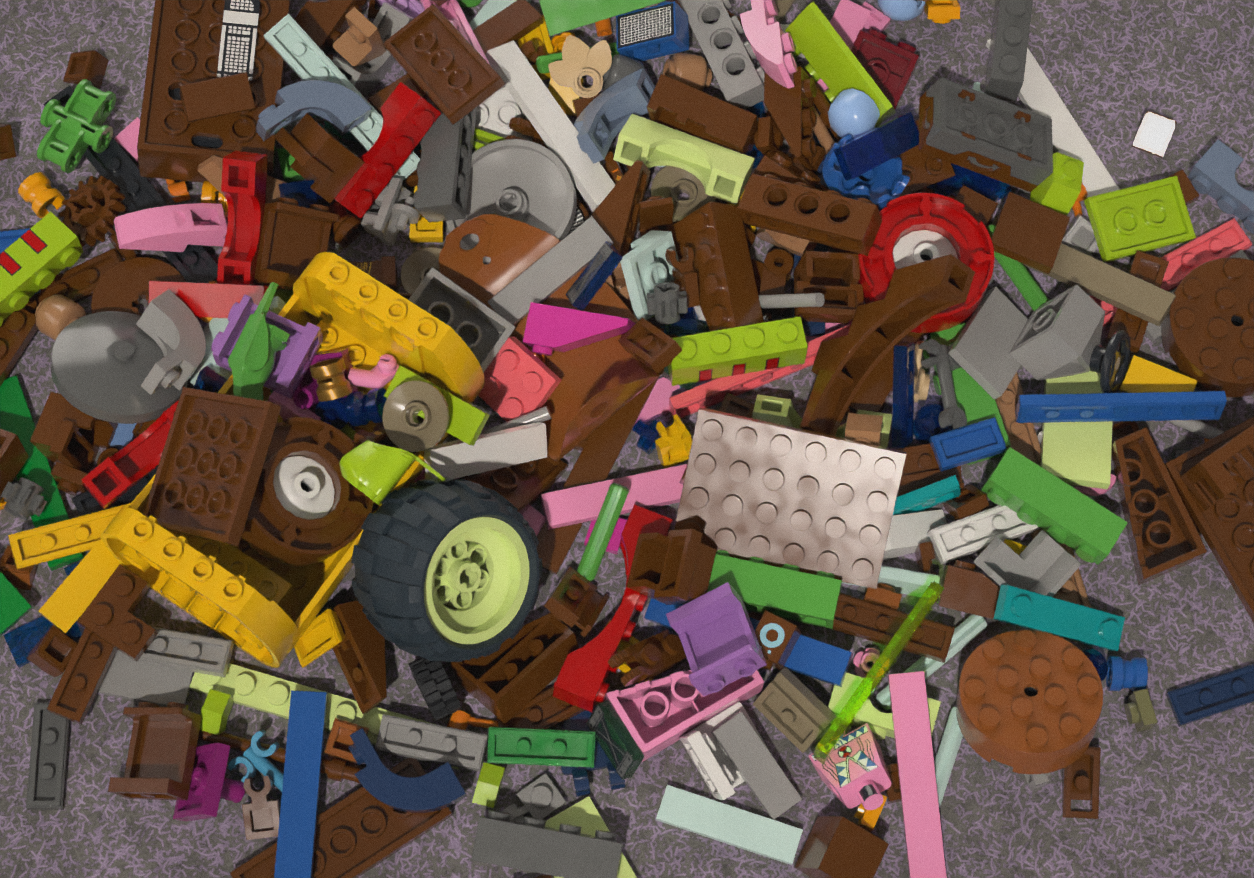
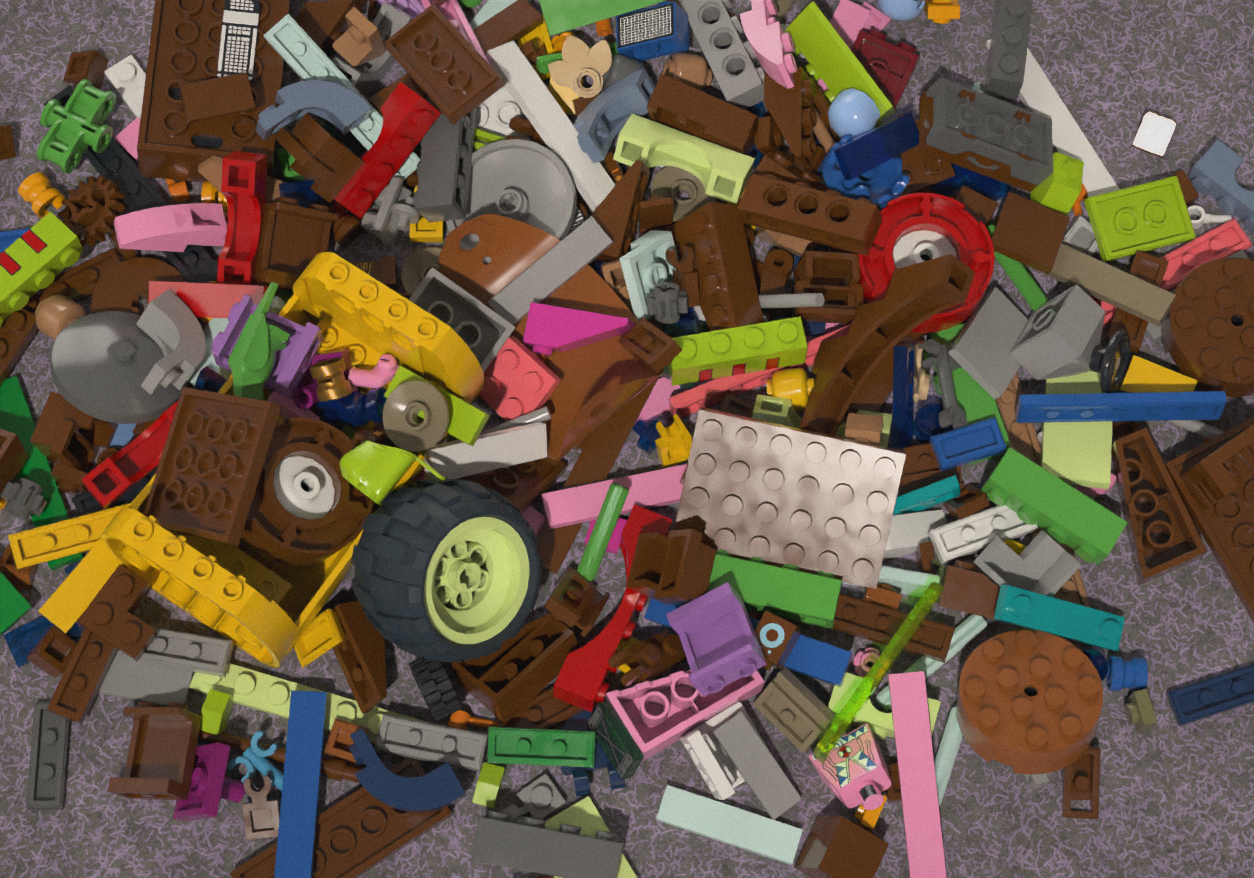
clear blue tile [566,241,622,311] -> none
none -> white plate [104,55,146,119]
none -> yellow head [766,367,815,412]
none -> white hand [1187,205,1232,229]

